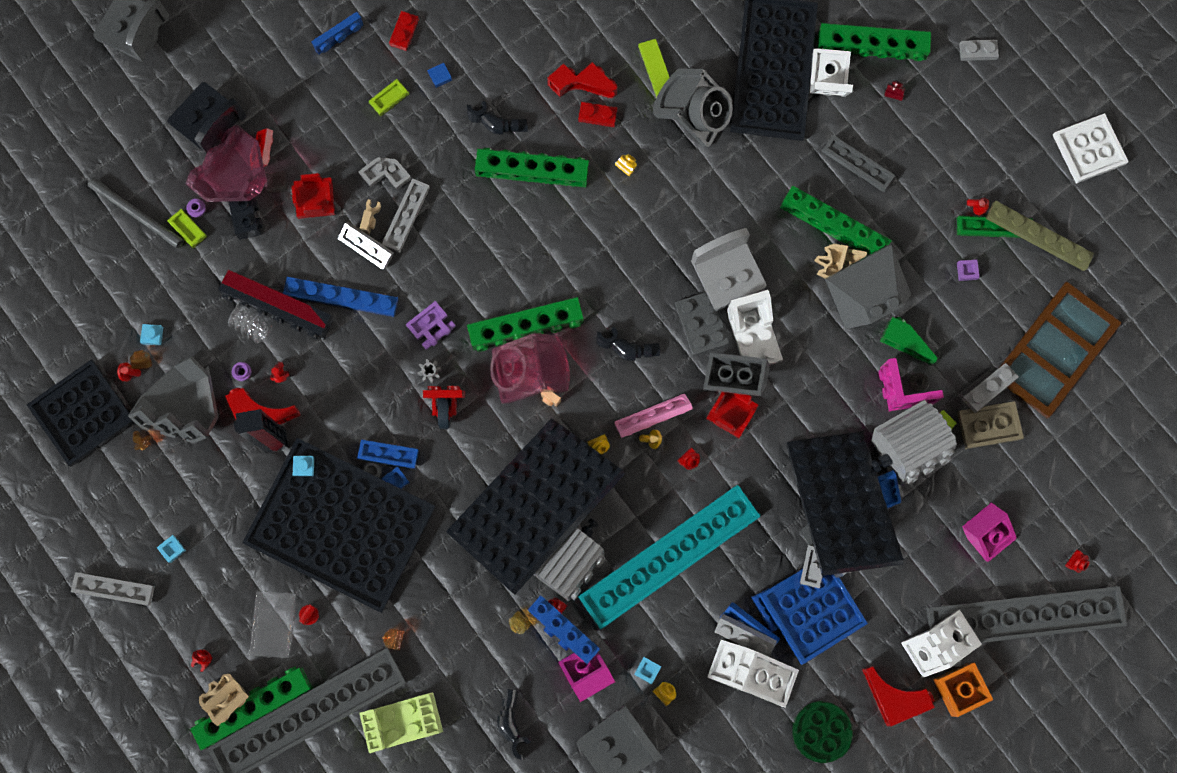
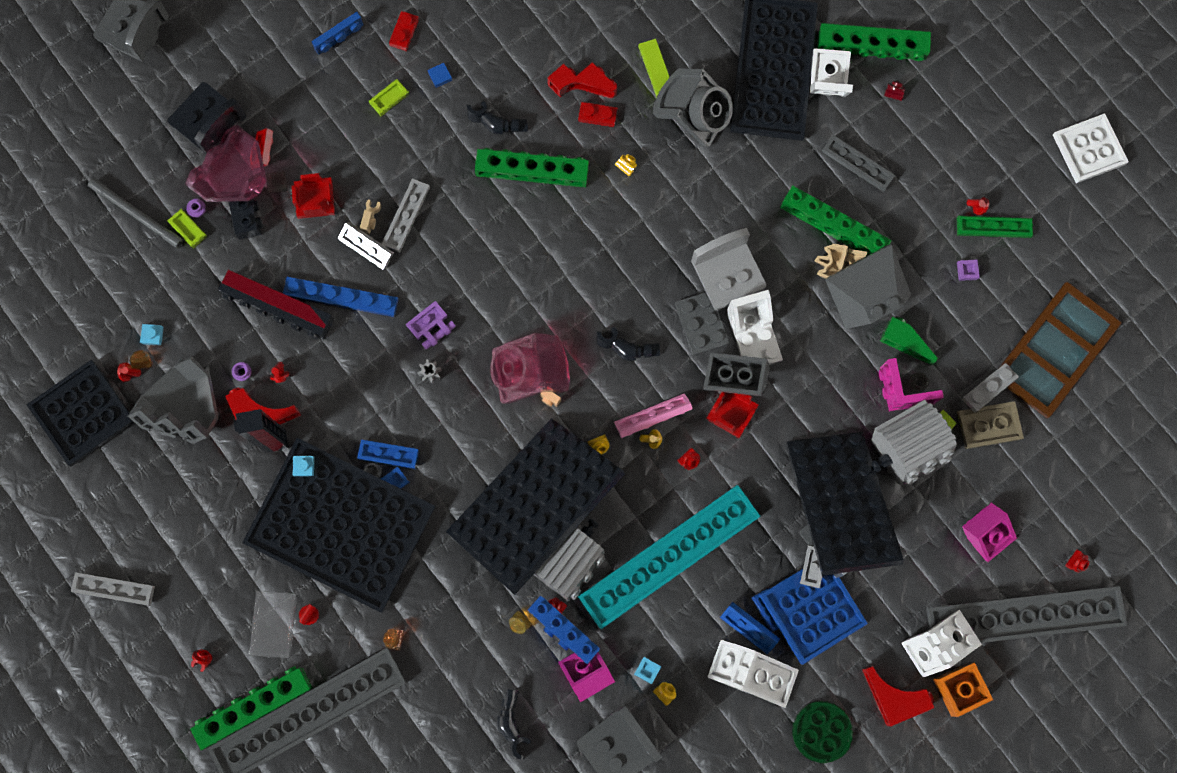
clear orange plate [132,431,151,451] -> none
medium azure plate [157,535,186,563] -> none
tan plate [199,674,249,726] -> none
clear piece [228,305,272,344] -> none
light grey plate [358,157,411,190] -> none
yellowish green plate [359,692,443,753] -> none
plate [423,386,465,429] -> none
green brick [467,297,584,352] -> none
light grey plate [715,614,777,657] -> none
blue plate [877,470,901,508] -> none
light grey plate [959,40,999,61] -> none
olive plate [986,201,1094,271] -> none

